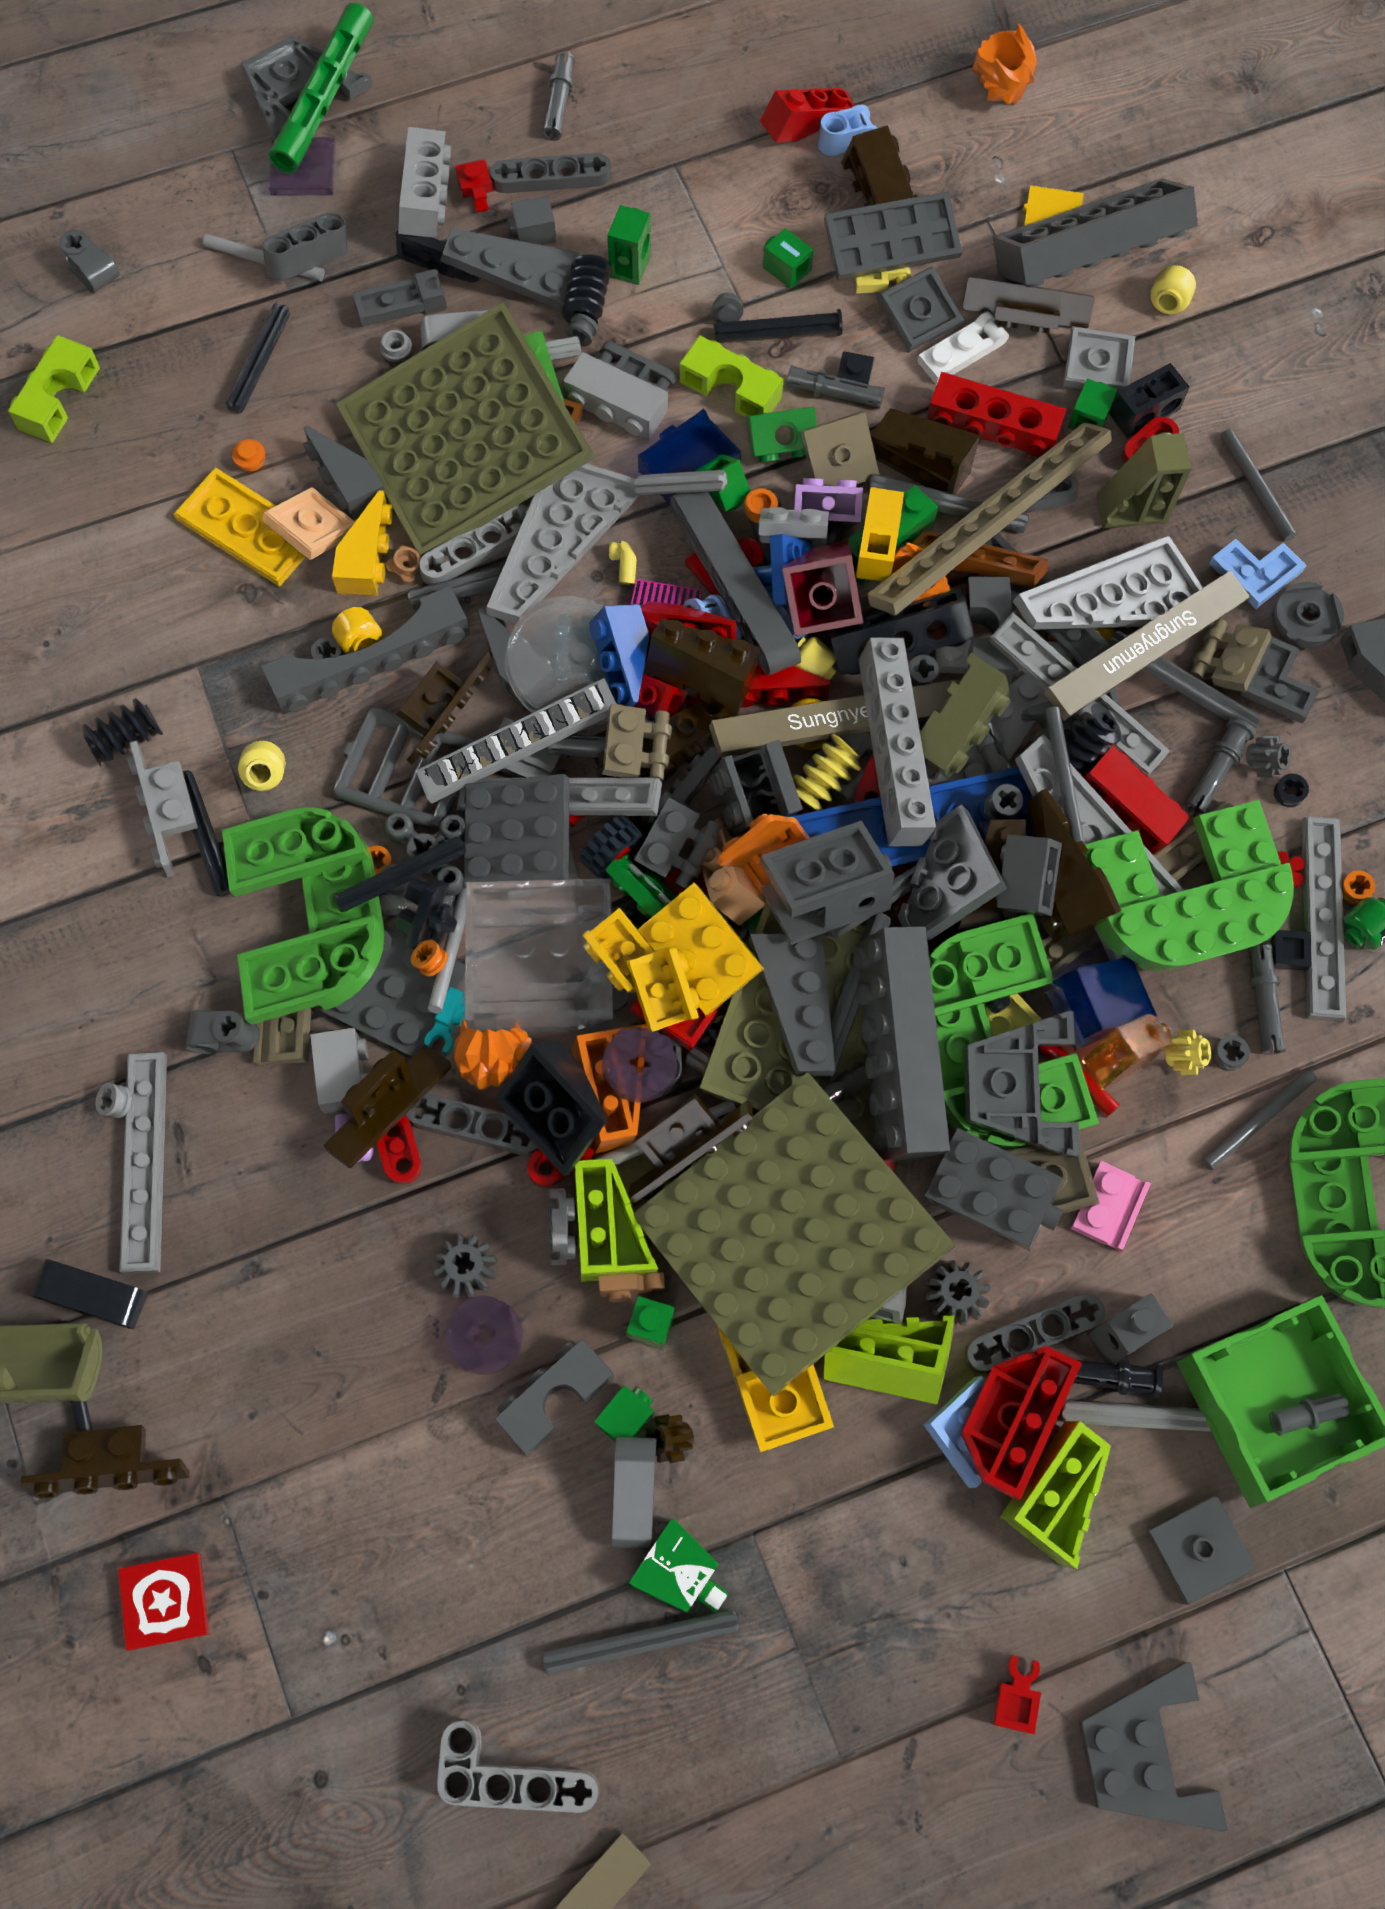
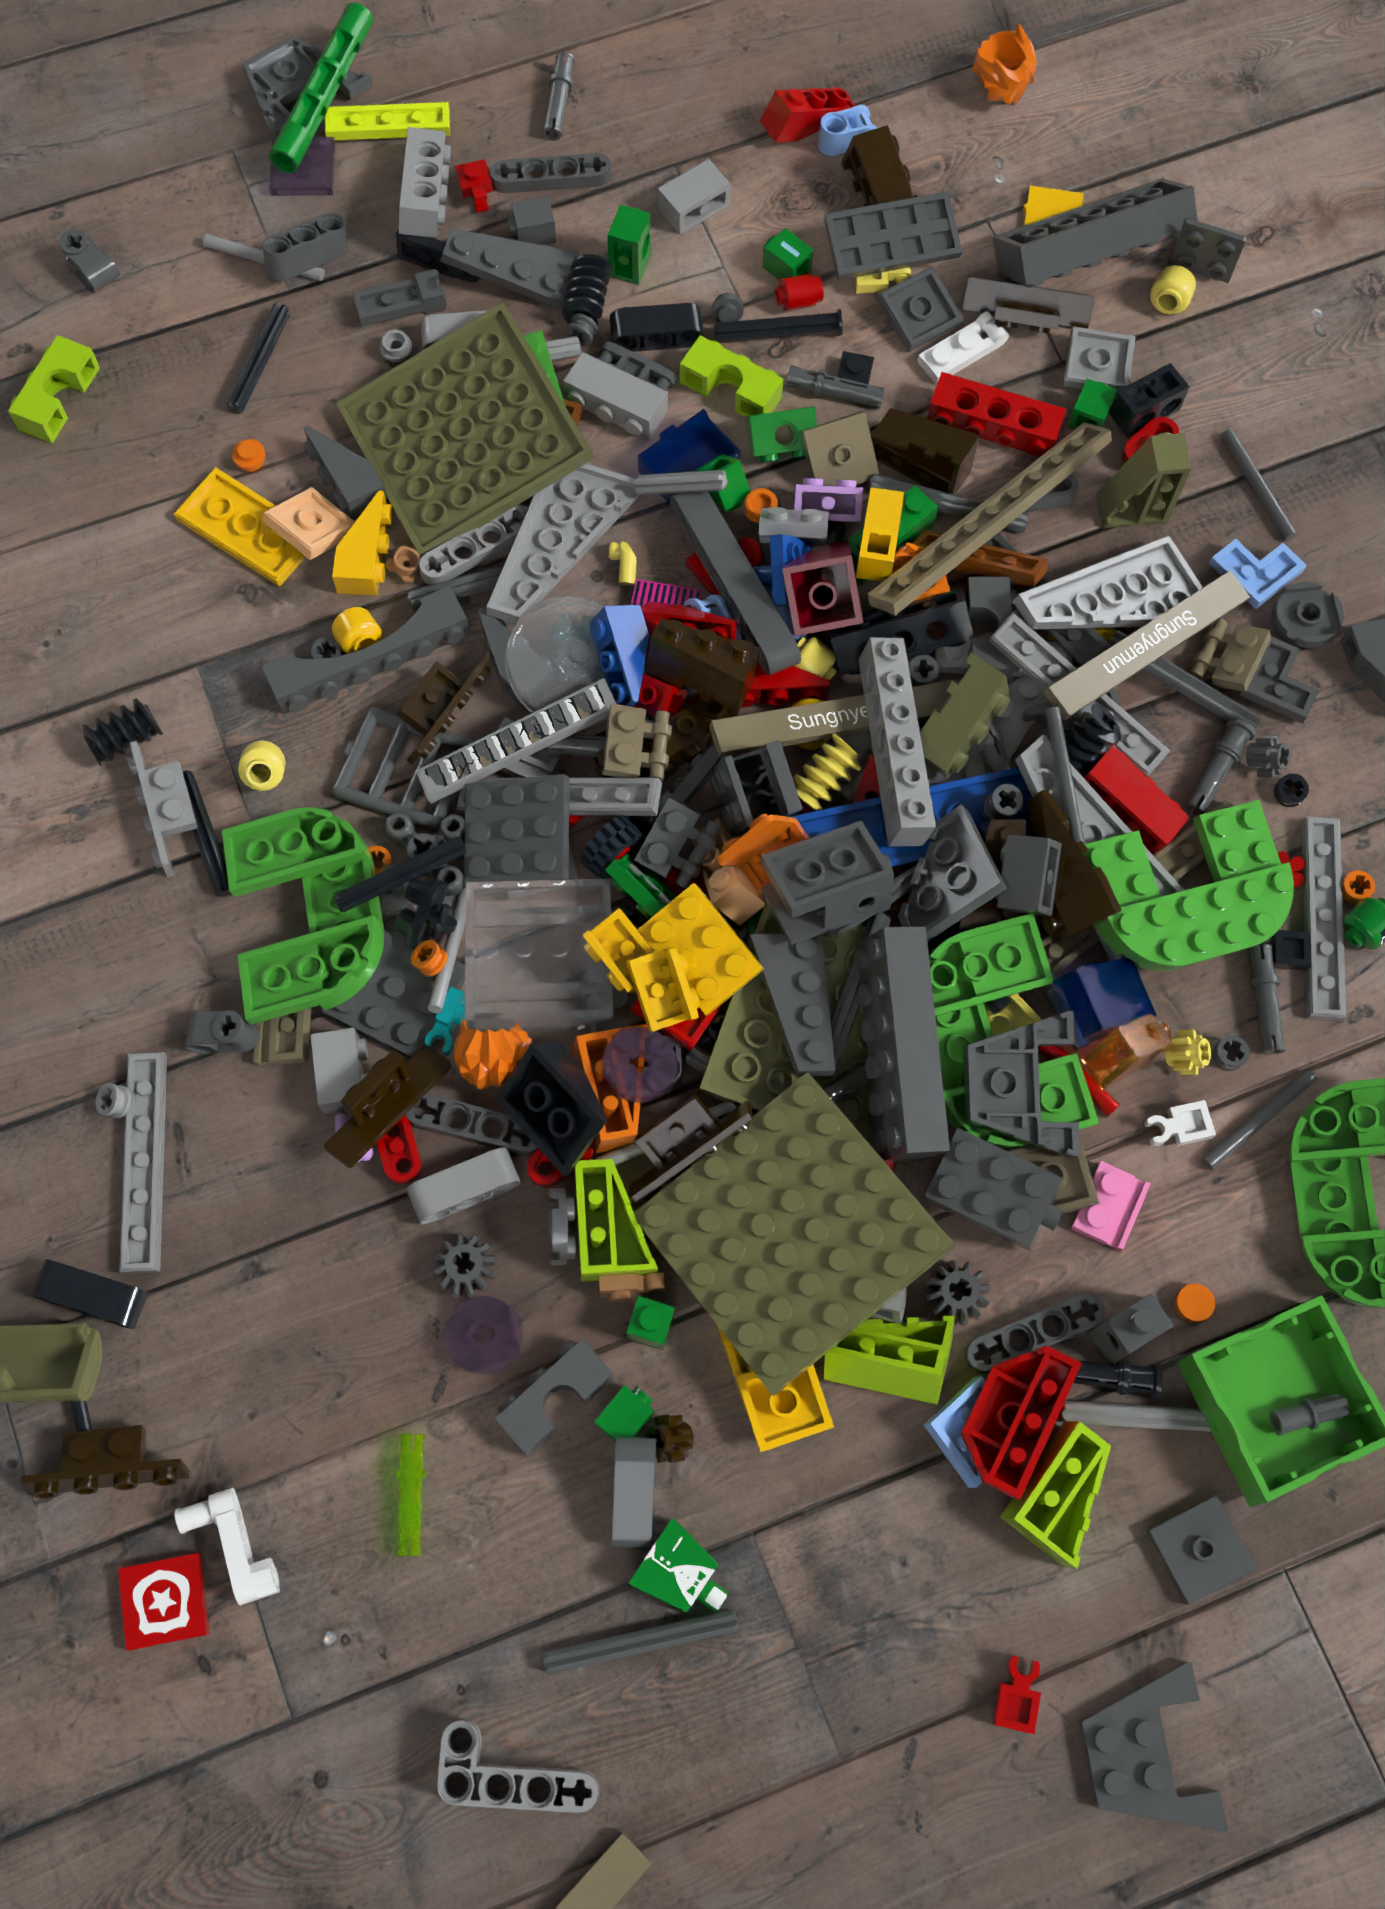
none -> white beam [174,1487,280,1605]
none -> neon yellow plate [325,102,450,141]
none -> clear neon green pin [396,1434,427,1556]
none -> light grey beam [406,1147,521,1225]
none -> black beam [609,303,704,352]
none -> light grey brick [658,159,731,235]
none -> red brick [774,274,824,311]
none -> white plate [1144,1100,1216,1146]
none -> dark grey bracket [1169,218,1247,283]
none -> orange tile [1174,1283,1215,1323]

